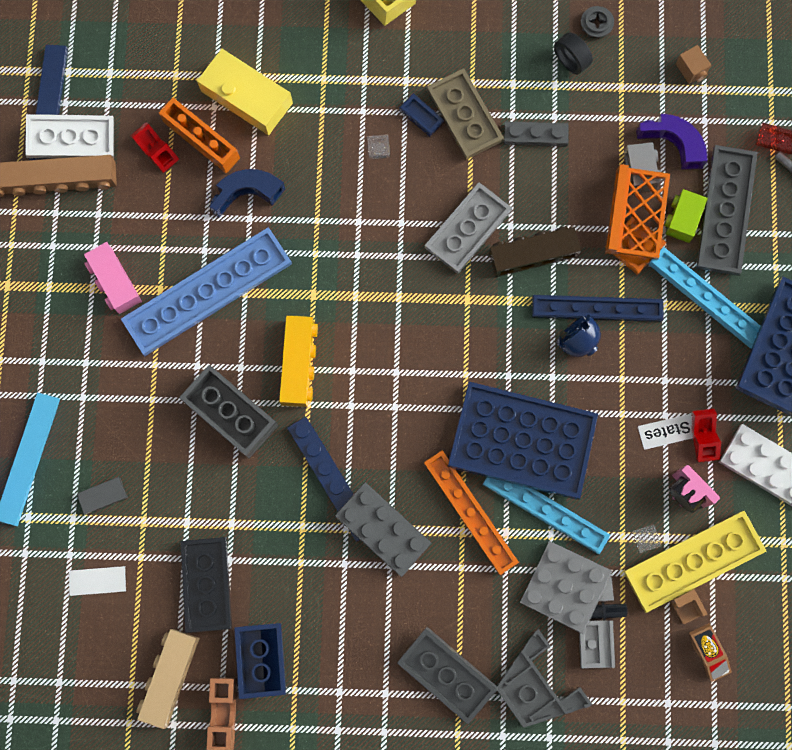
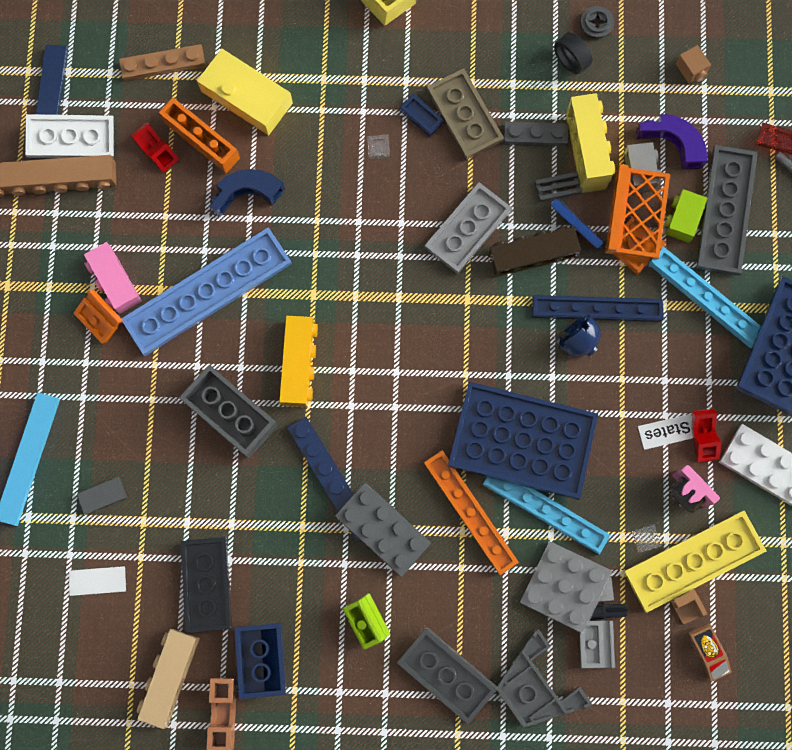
none -> orange plate [73,290,123,344]
none -> medium nougat plate [119,44,206,81]
none -> lime brick [342,593,390,650]
none -> dark grey tile [535,172,582,202]
none -> blue tile [551,199,606,248]
none -> light yellow brick [566,93,615,193]

